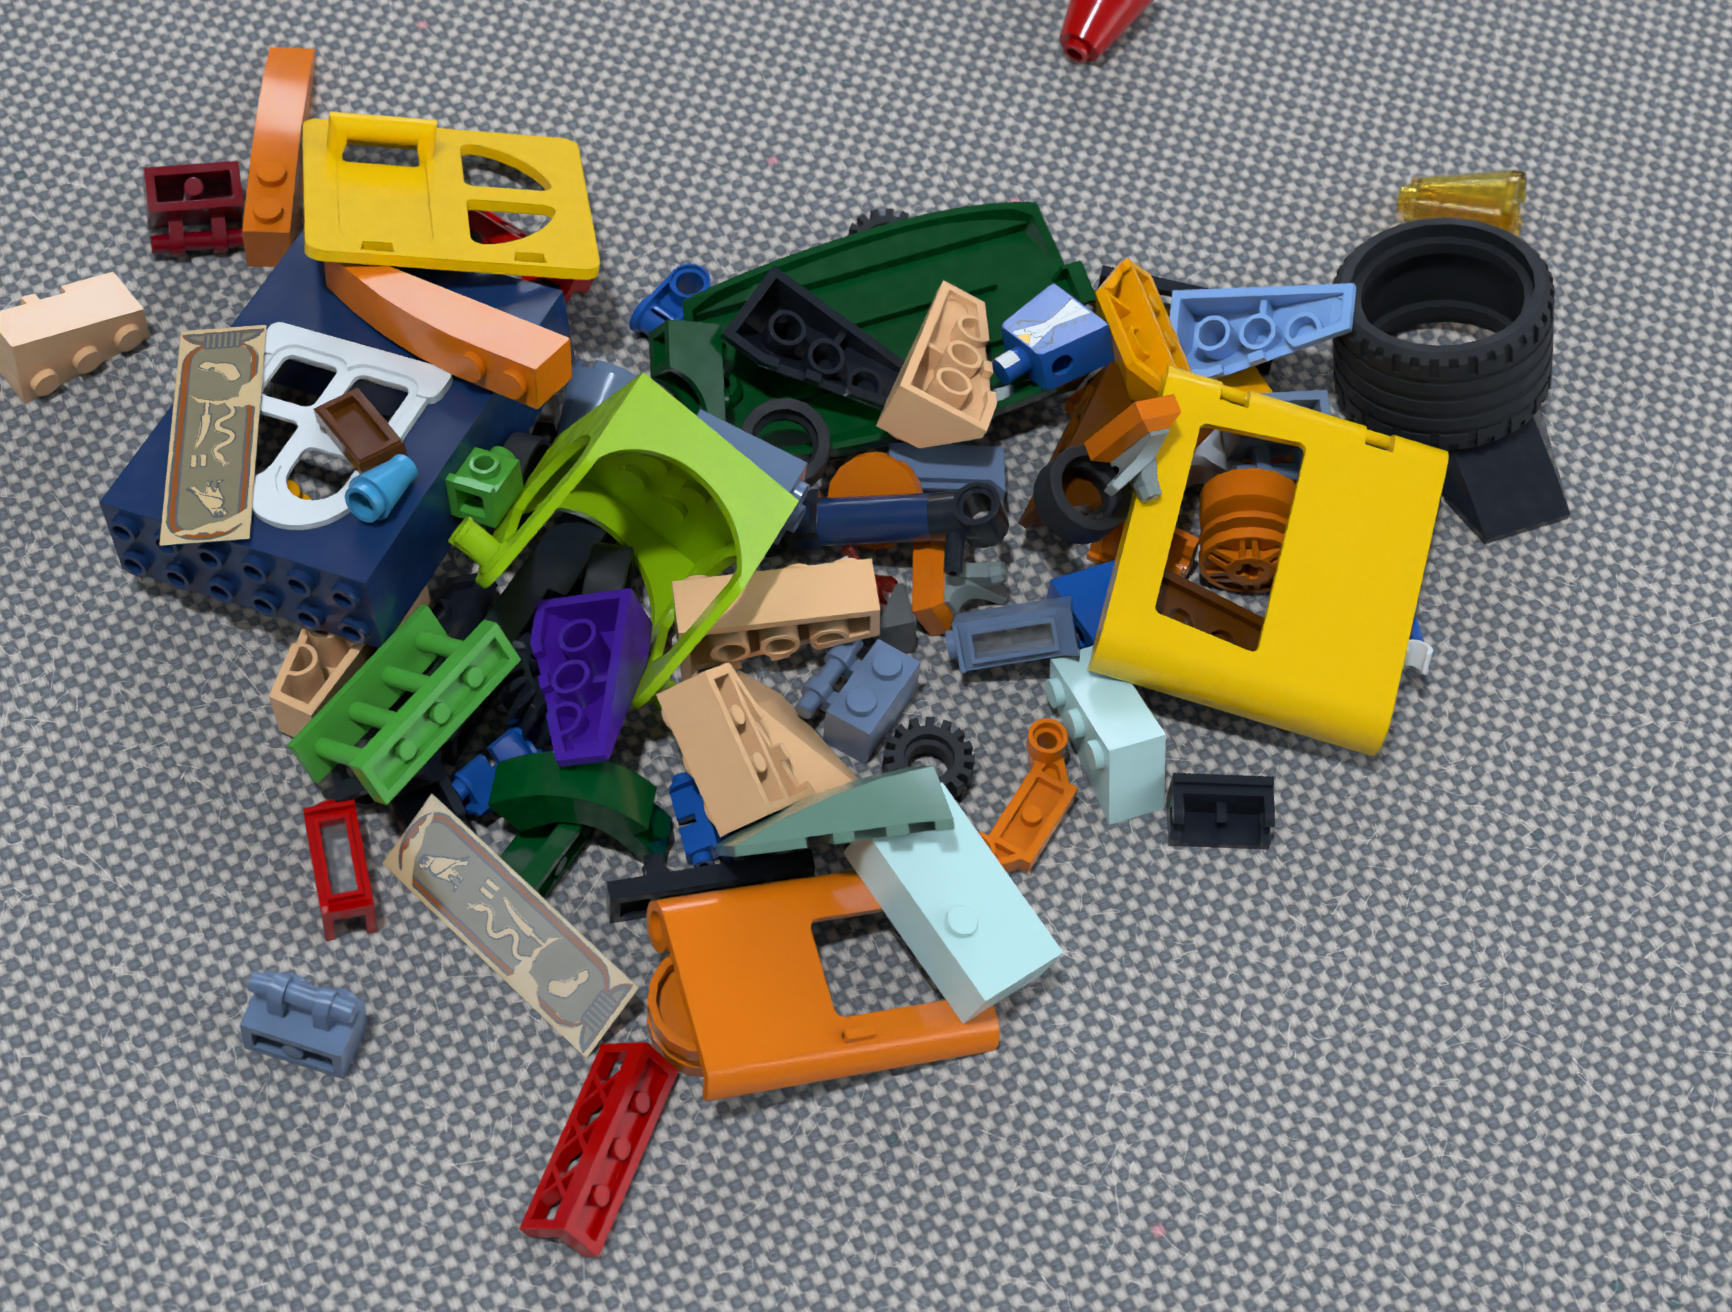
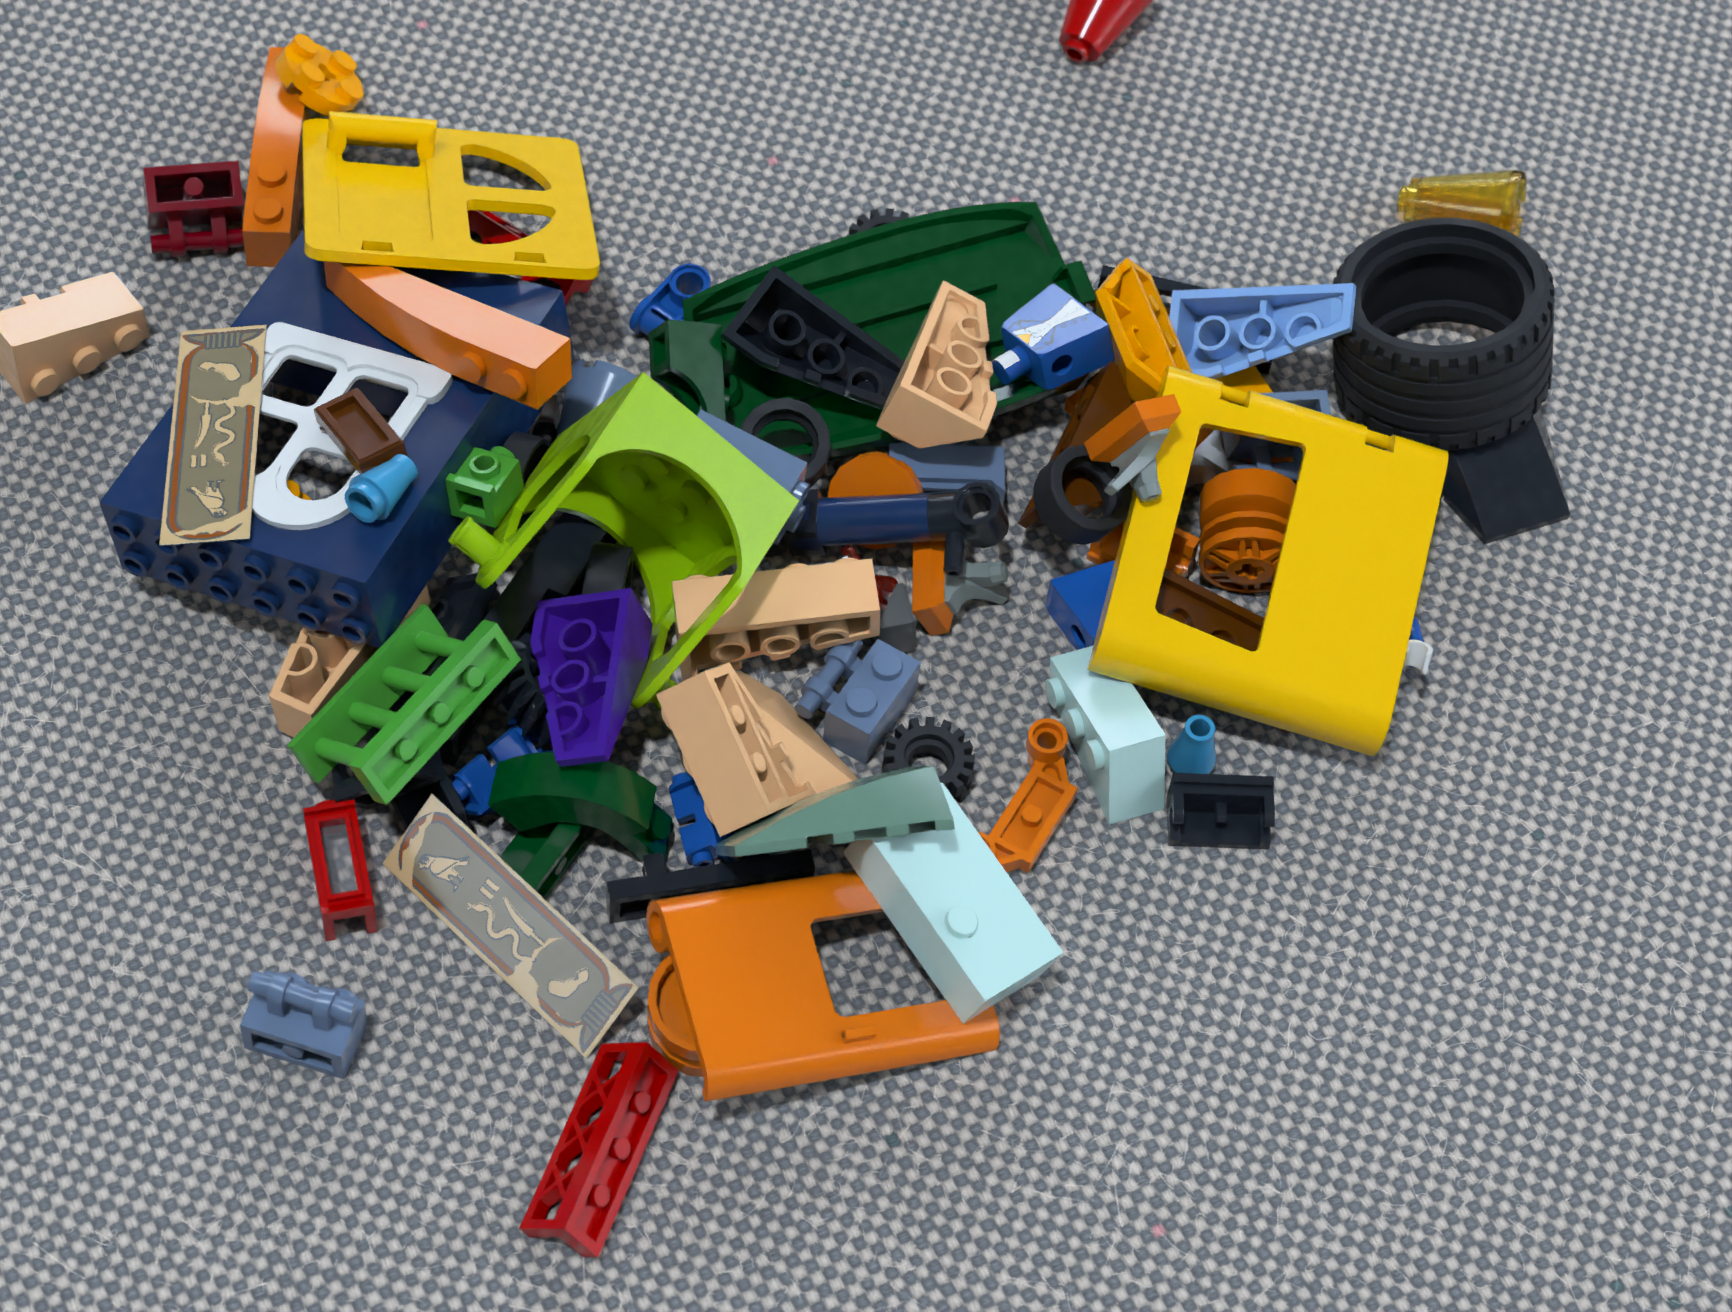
sand blue window [945,595,1080,674] -> none
none -> light orange plate [275,34,364,116]
none -> dark azure cone [1167,715,1216,774]

